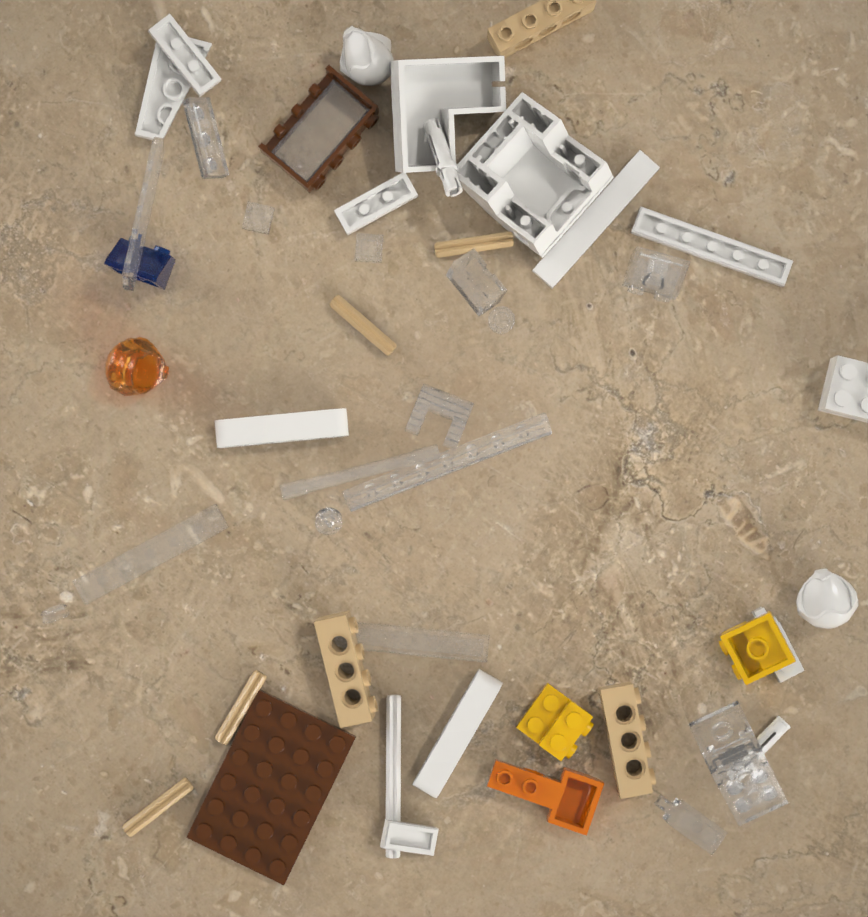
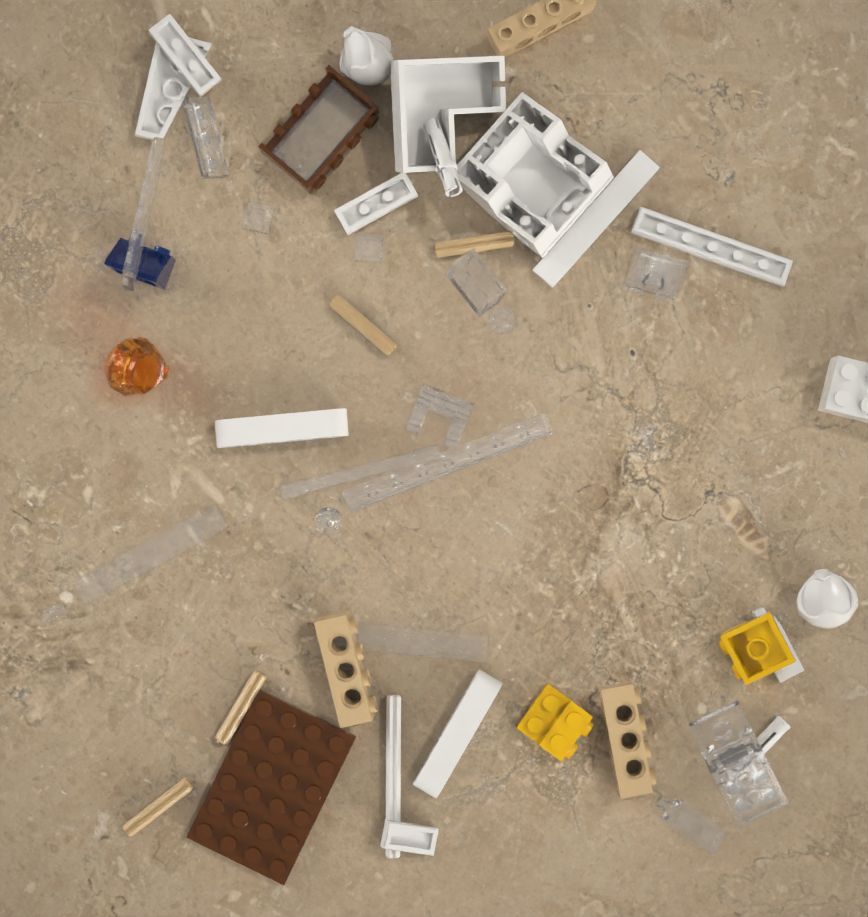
orange plate [487,759,604,836] -> none

